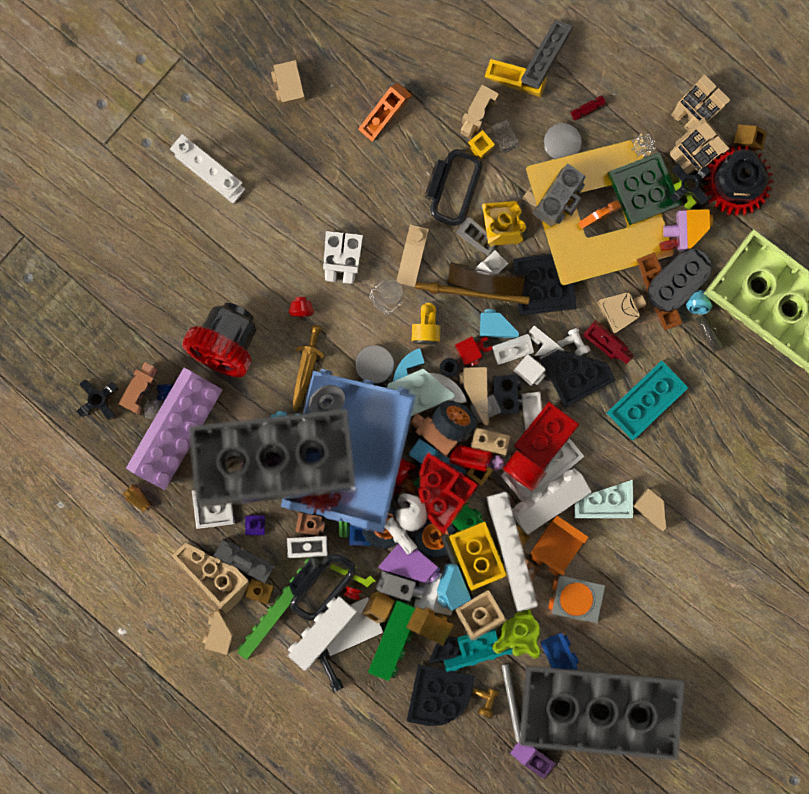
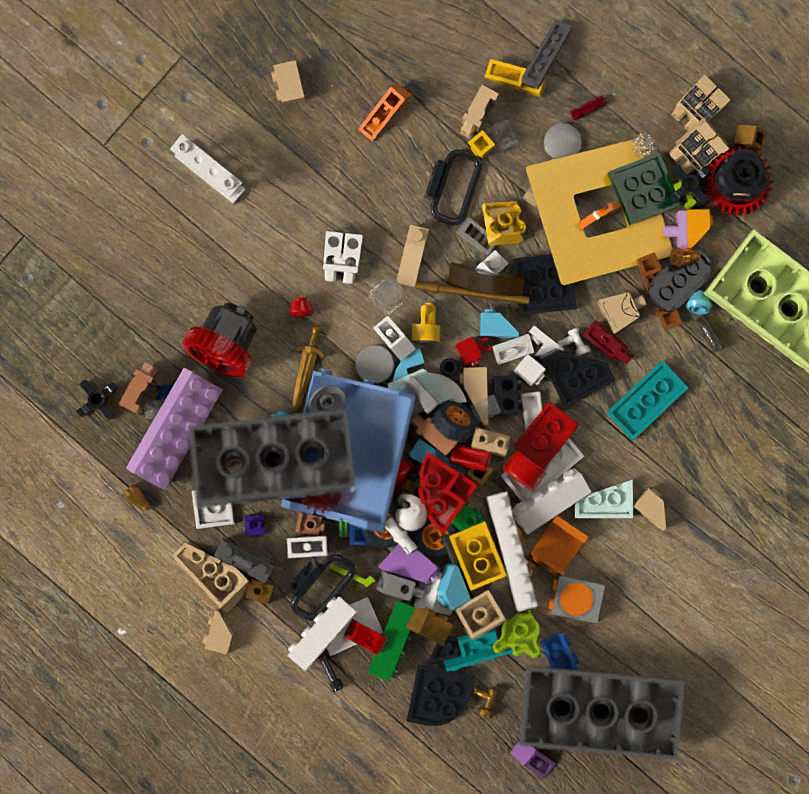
bright green piece [237,557,320,660] -> none
red bush [344,586,362,600] -> none
pearl gold brick [362,591,395,623] -> none
lavender axle [488,455,504,471] -> none
light grey bar [501,664,521,742] -> none
dark grey piece [532,164,586,227] -> none
clear red tile [659,239,679,251] -> none
none -> red slope [343,619,387,655]
none -> white brick [373,316,416,361]
none -> light grey slope [409,375,438,414]
none -> clear orange cone [670,247,700,266]

